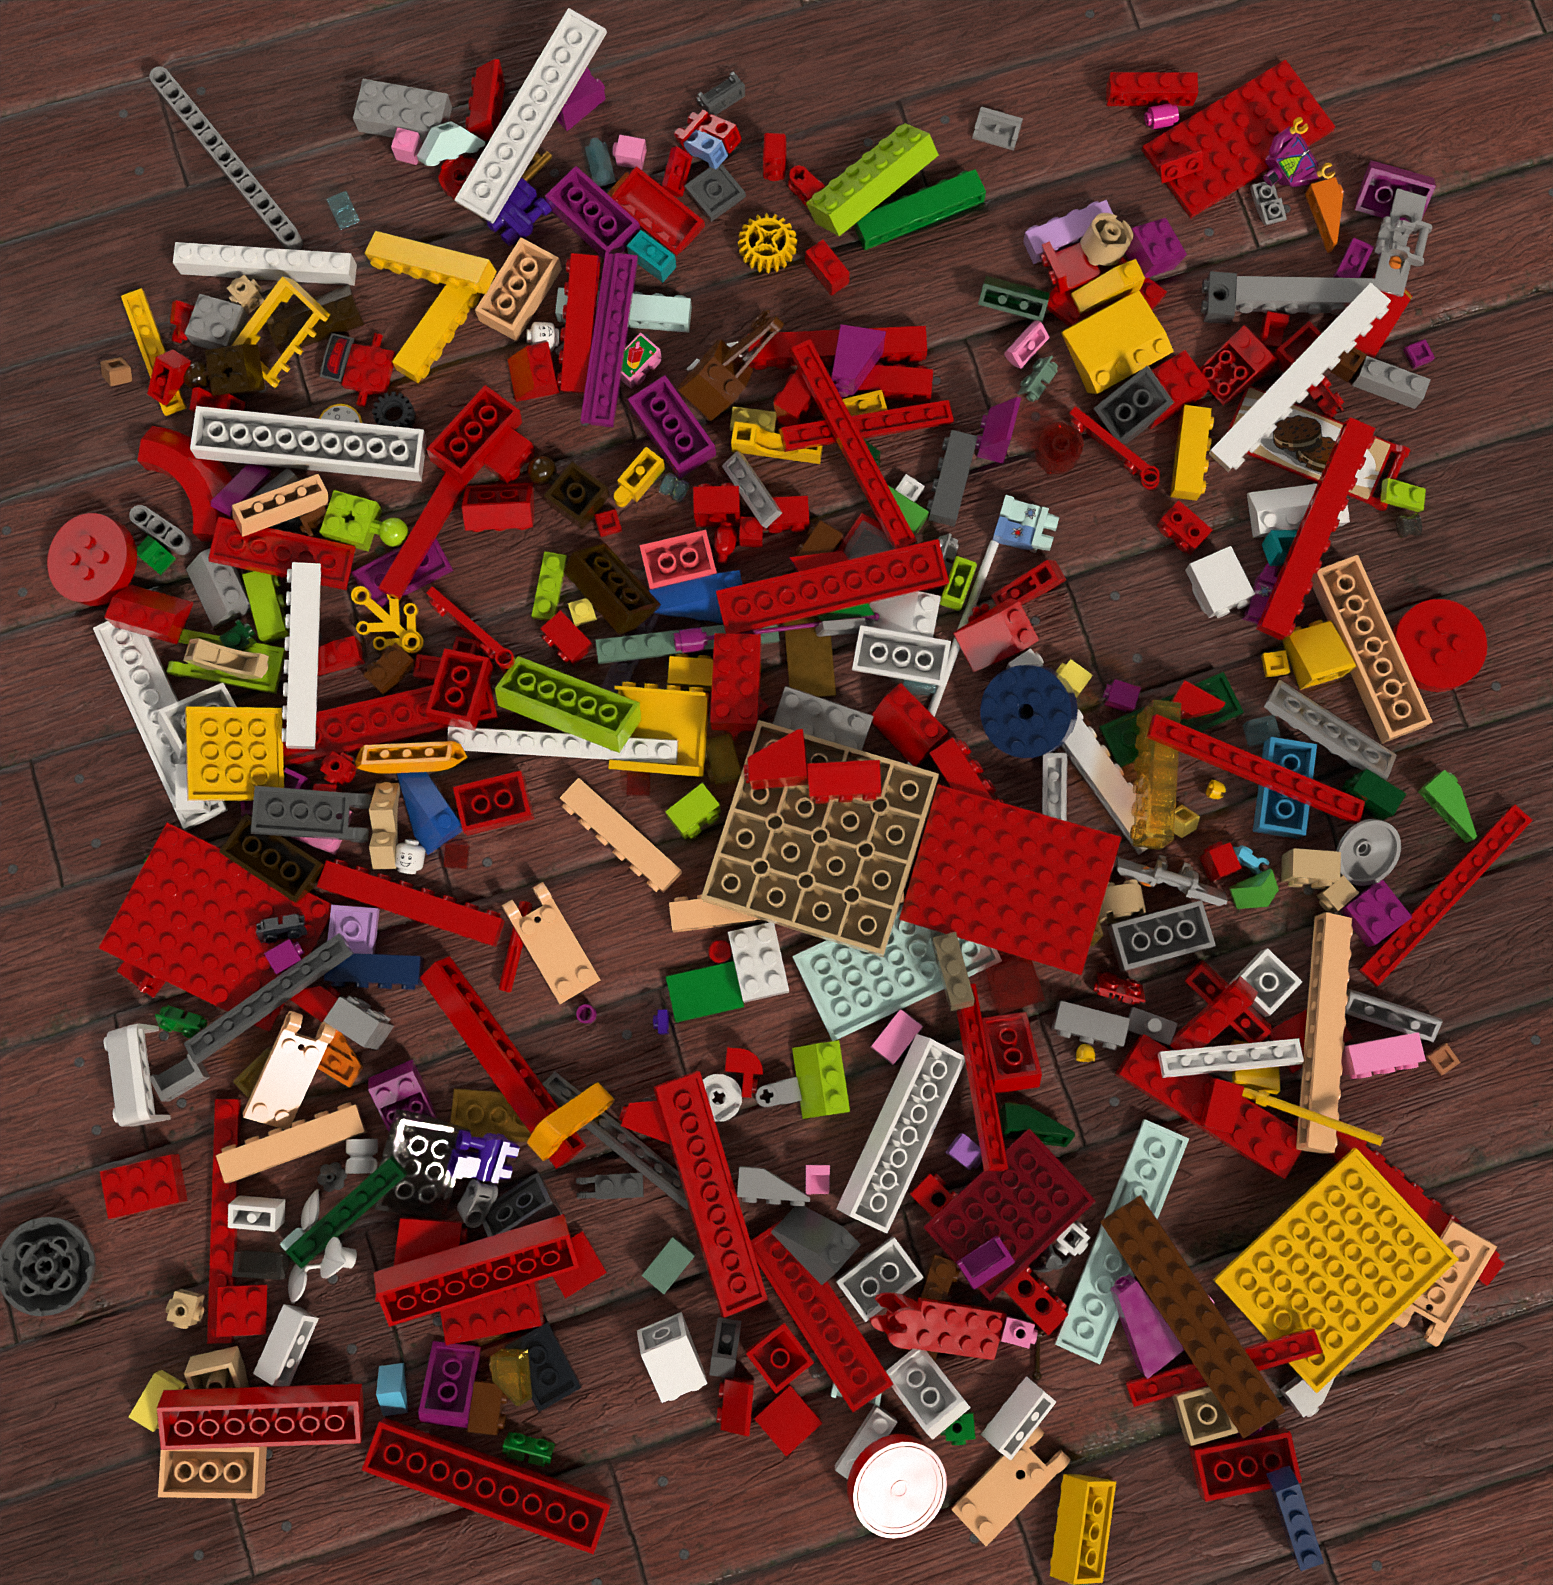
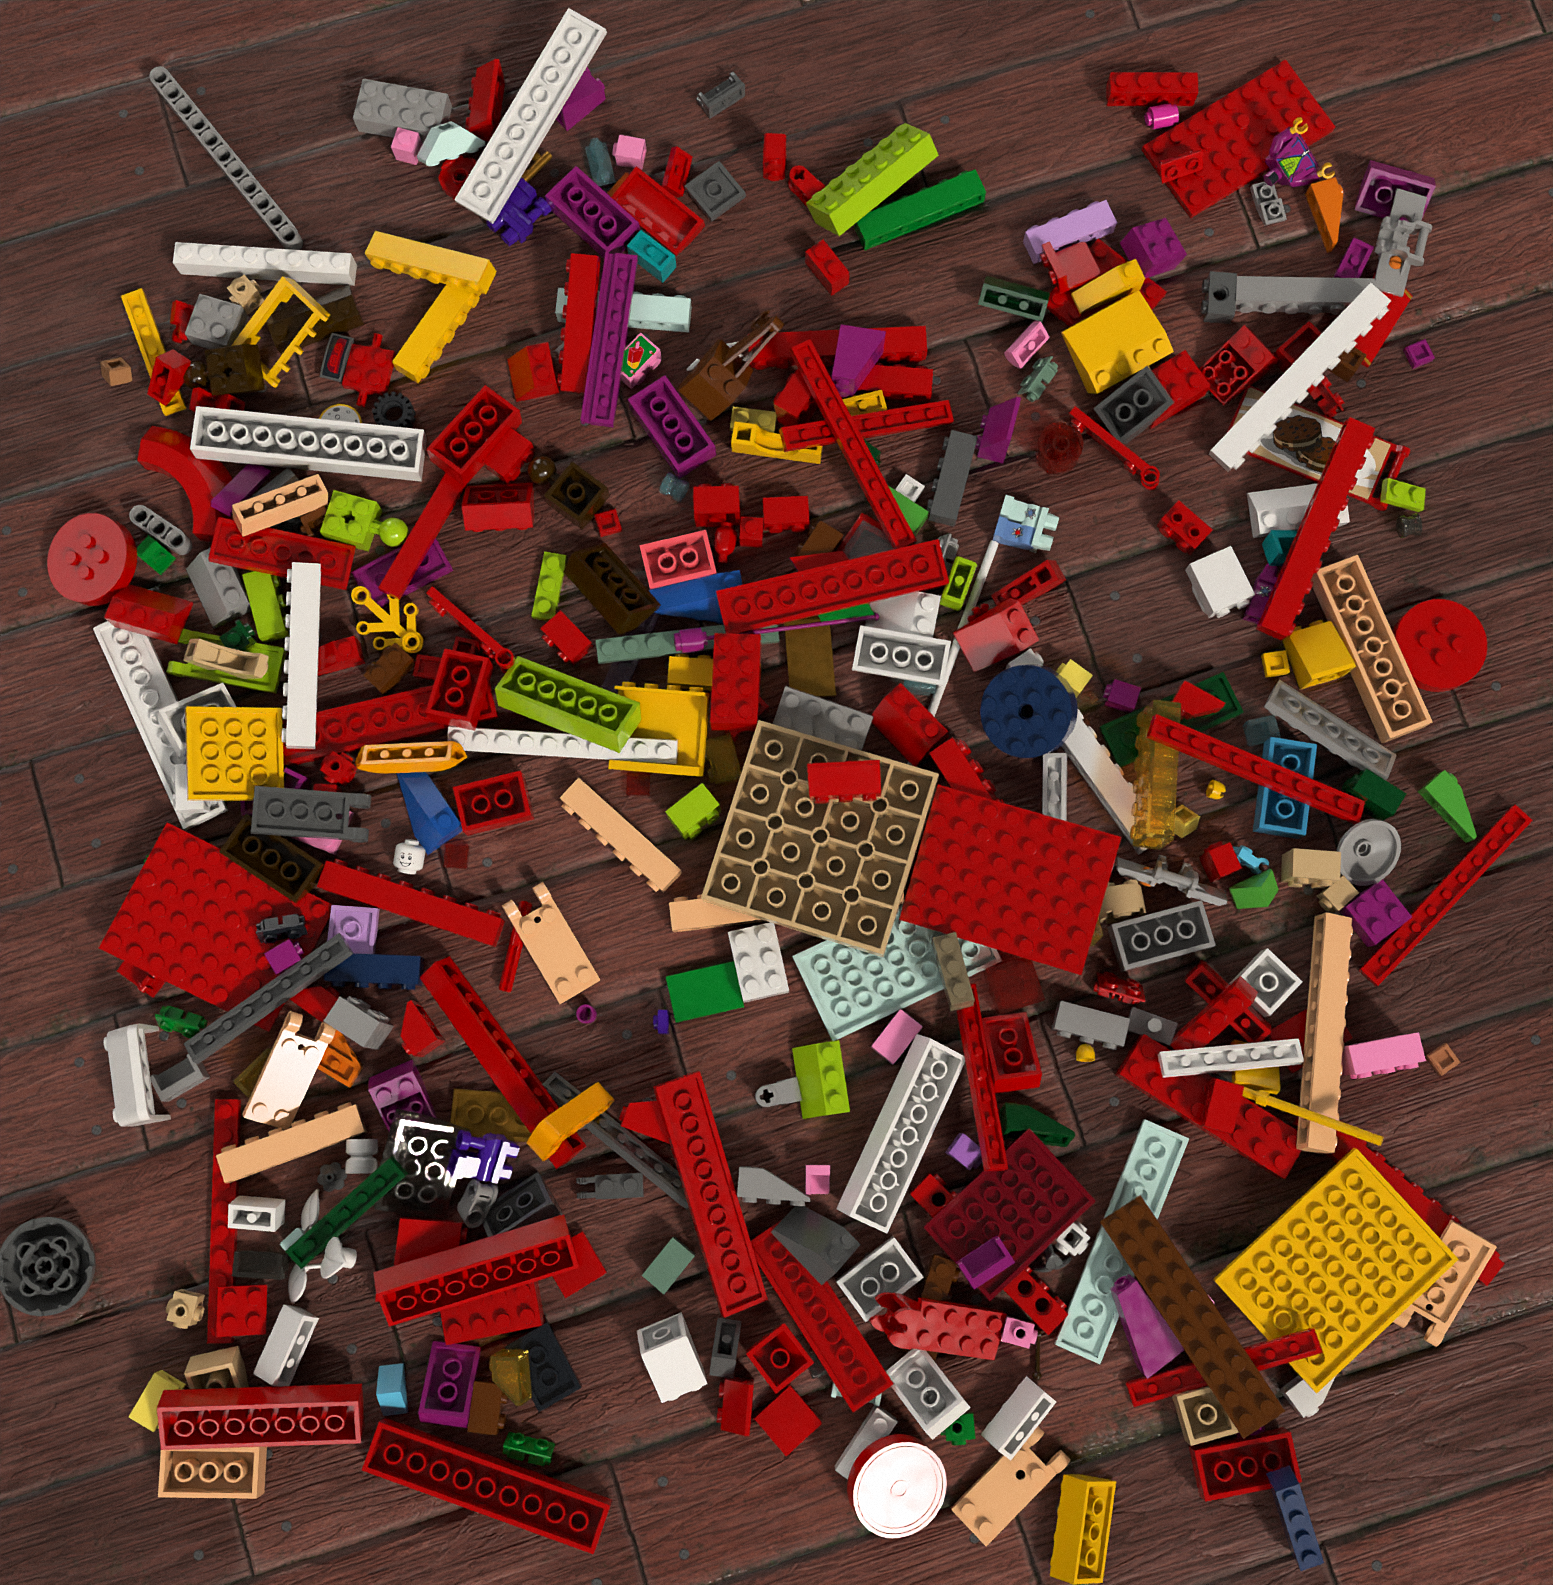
red brick [100,1154,188,1219] -> none
clear light blue panel [327,191,360,230] -> none
tan arch [369,782,400,869] -> none
light nougat brick [475,238,562,341] -> none
white head [526,322,559,352] -> none
light yellow plate [568,598,597,626] -> none
yellow brick [614,447,665,507] -> none
hips [674,110,742,170] -> none
white plate [703,1074,742,1121] -> none
red tile [708,940,732,964] -> none
light grey plate [722,451,782,528] -> none
red brick [725,1047,763,1098] -> none
yellow gear [738,213,797,274] -> none
red slope [744,729,809,790] -> none
light grey tile [815,618,866,637] -> none
light grey hinge [972,107,1023,151] -> none
tan brick [1080,213,1133,266] -> none
yellow brick [1170,405,1214,501] -> none
red panel [1259,311,1290,348] -> none
light grey brick [1345,989,1443,1042] -> none
light grey brick [1352,356,1431,409] -> none
none -> red slope [400,1000,445,1057]

